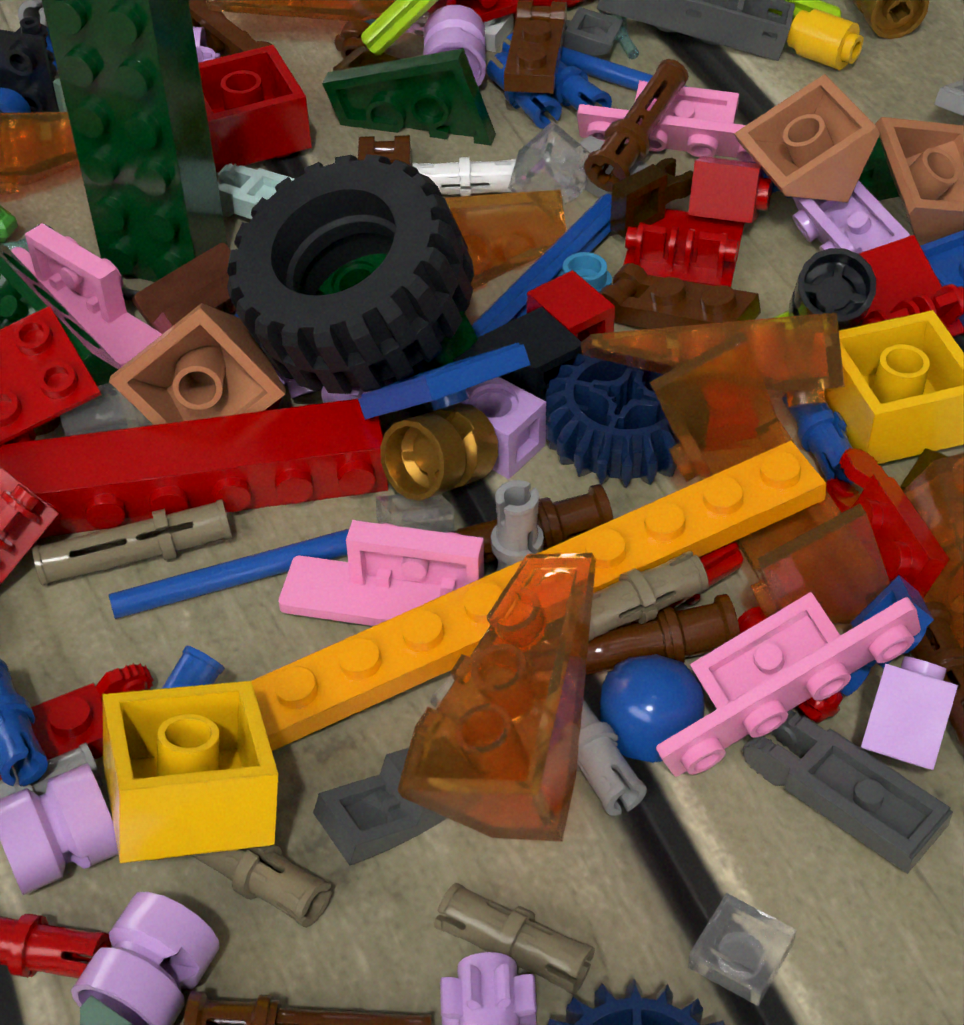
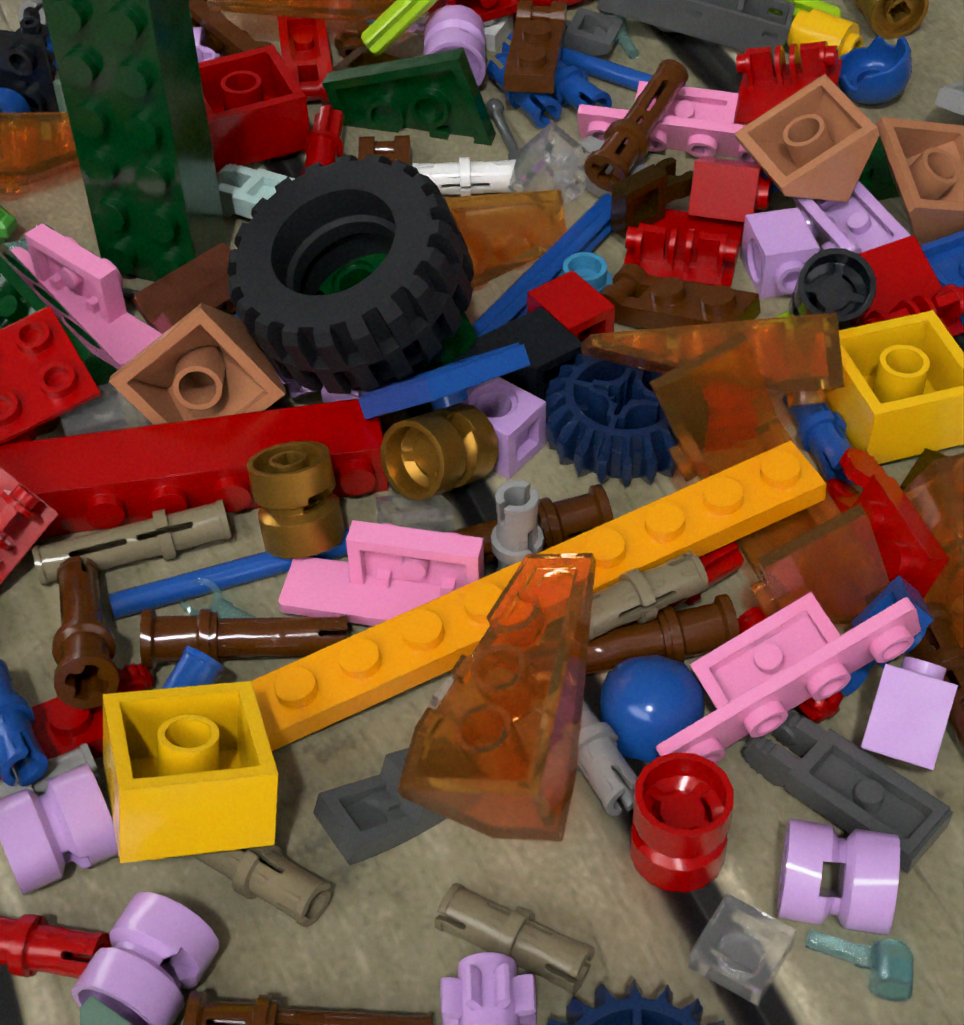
none -> reddish brown pin [52,556,120,709]
none -> reddish brown pin [140,609,347,670]
none -> clear light blue hand [179,578,256,618]
none -> pearl gold wheel [247,441,346,559]
none -> red plate [277,11,333,104]
none -> red axle [301,105,345,175]
none -> dark grey hinge [485,98,528,170]
none -> red wheel [630,752,734,893]
none -> red hinge [735,41,843,125]
none -> lavender brick [740,207,820,299]
none -> lavender wheel [777,819,900,936]
none -> clear light blue hand [806,929,914,1002]
none -> blue hair [838,36,912,105]

